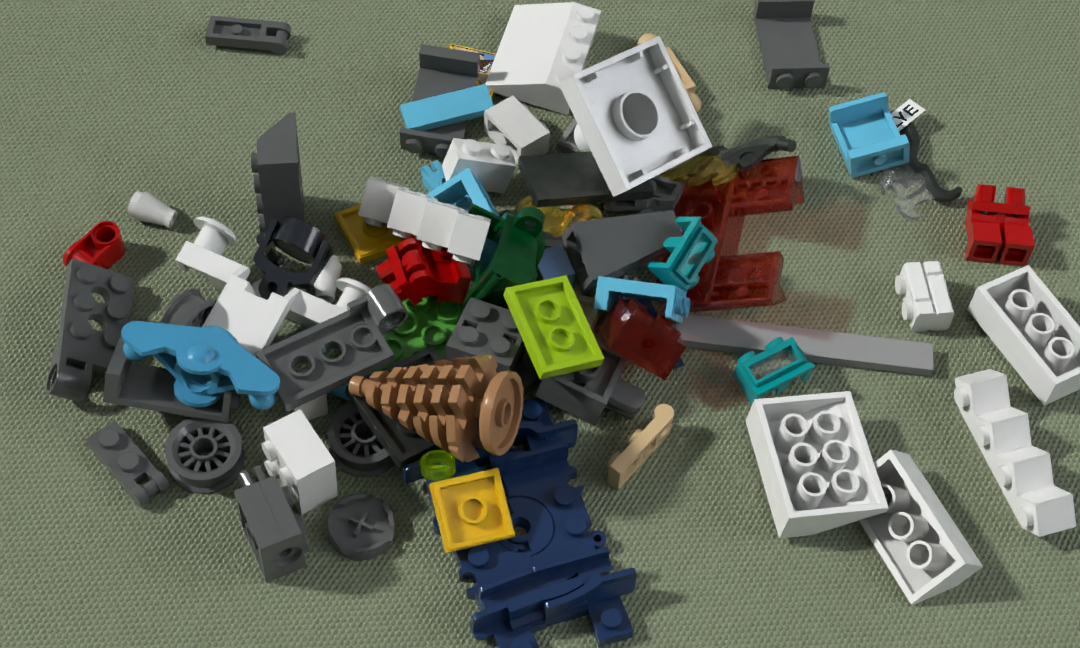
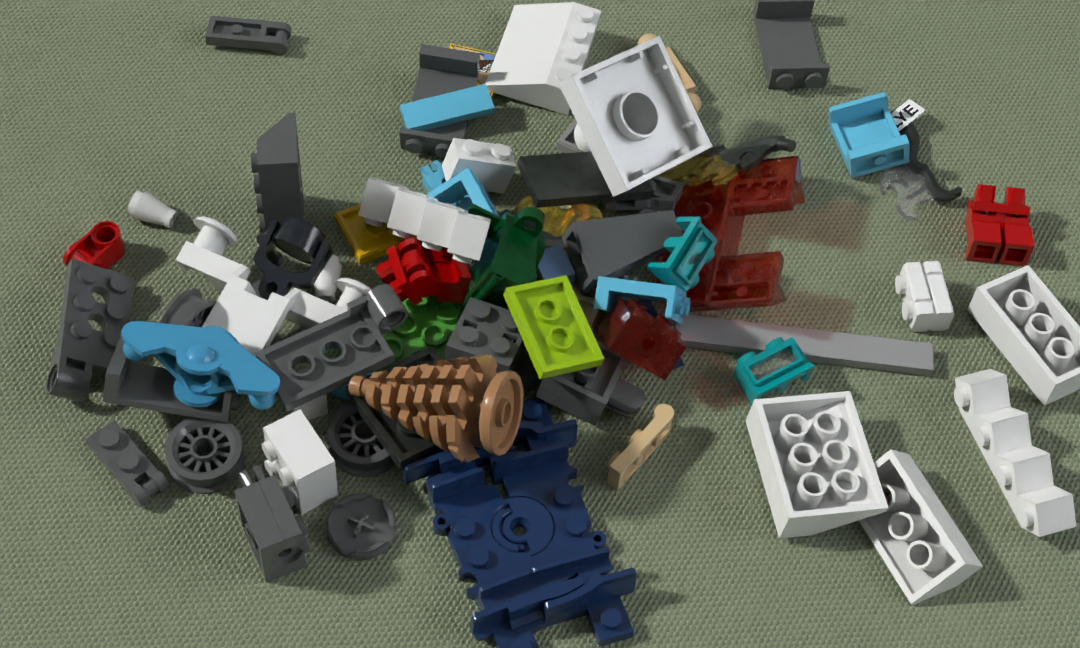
clear neon green tile [420,450,456,481] -> none
yellow tile [429,468,515,554] -> none
white brick [484,95,550,164] -> none

